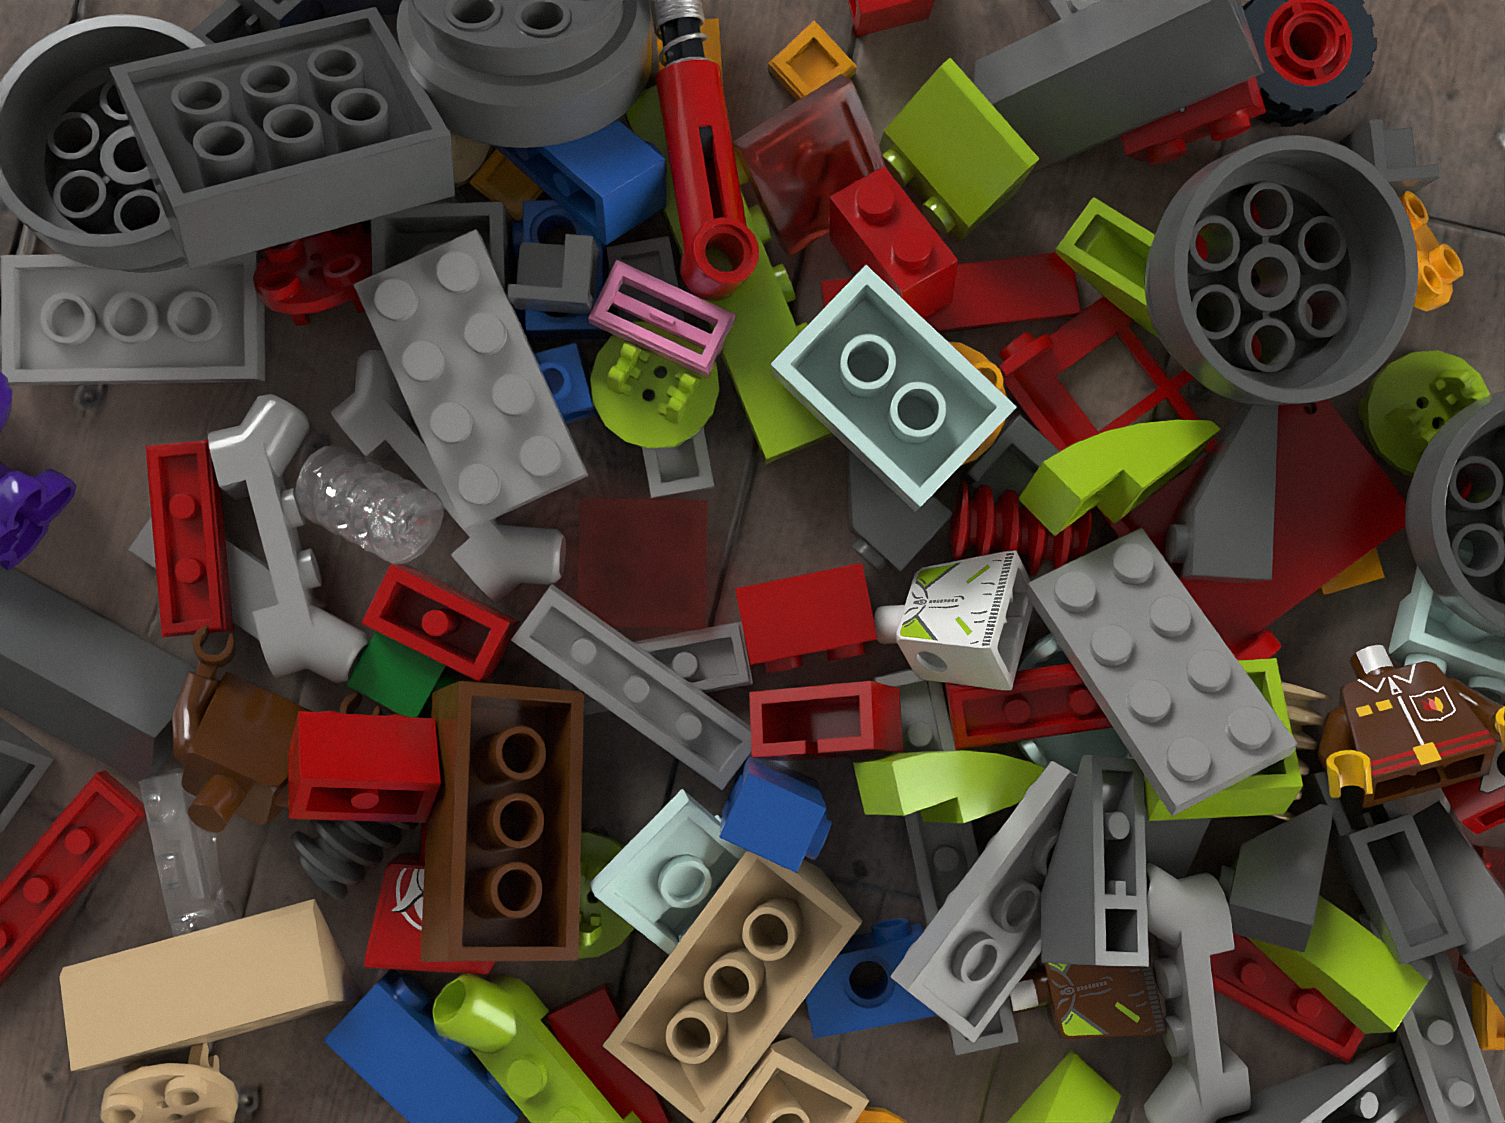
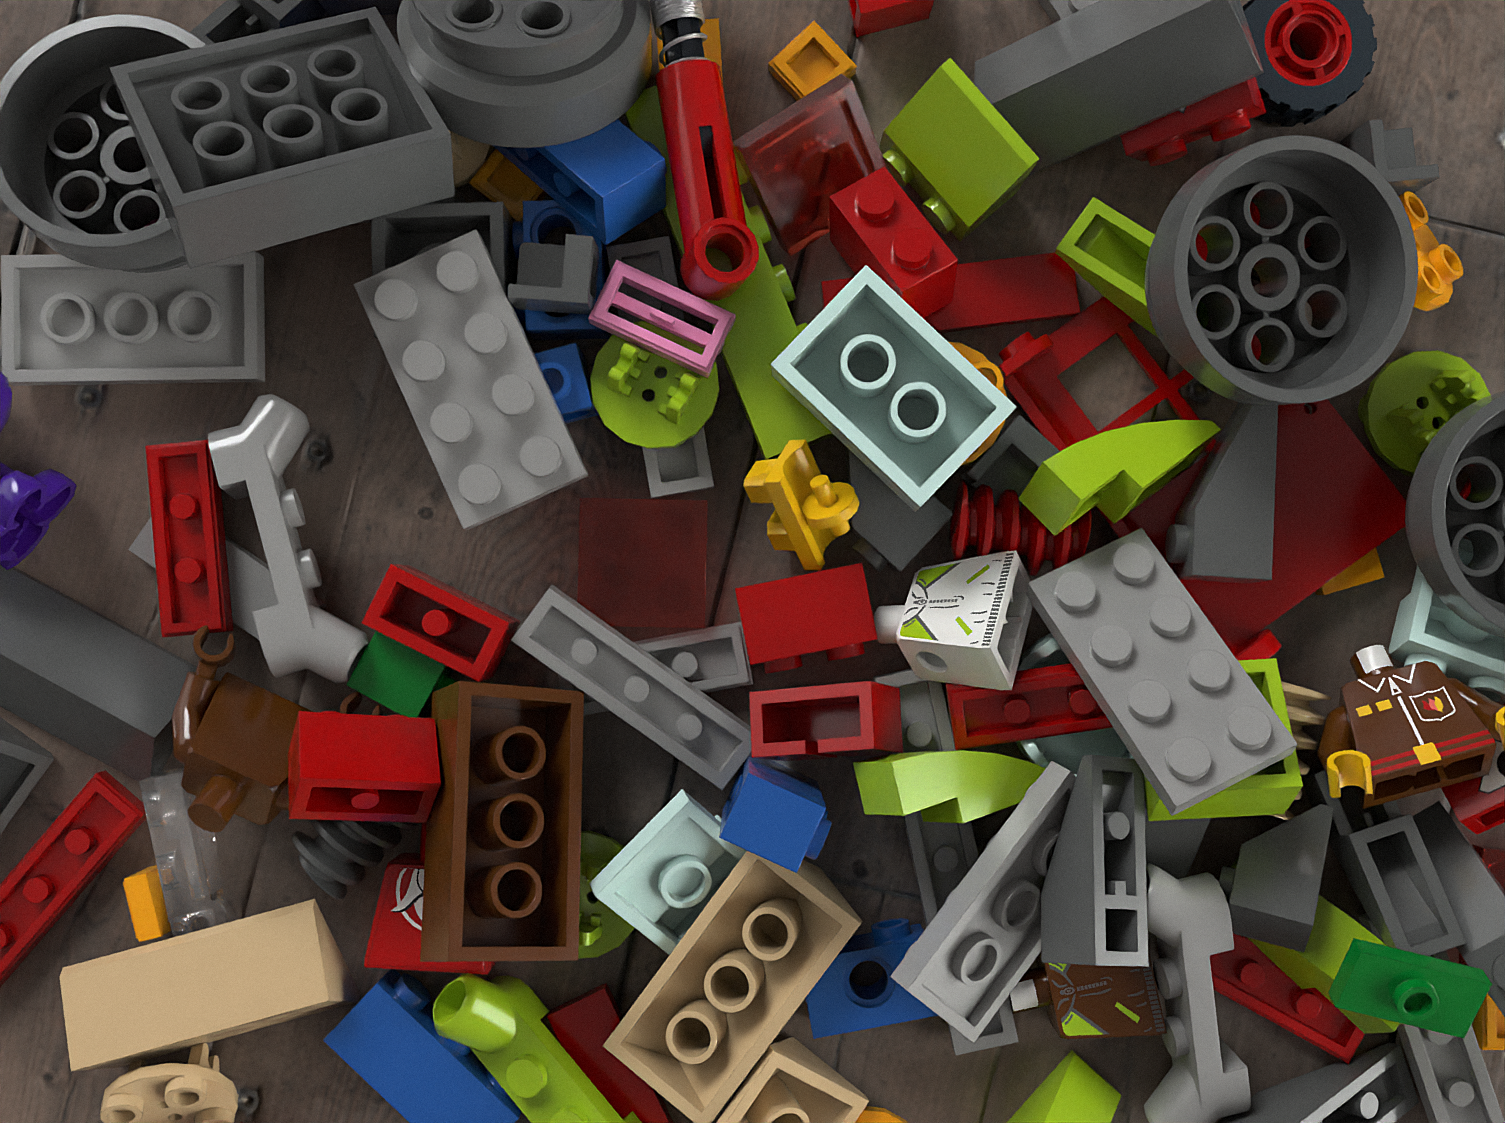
red plate [252,222,372,326] -> none
clear piece [296,445,444,564] -> none
light grey plate [331,350,566,603] -> none
none -> light orange tile [123,861,185,942]
none -> yellow hips [743,439,859,570]
none -> green plate [1328,938,1492,1038]

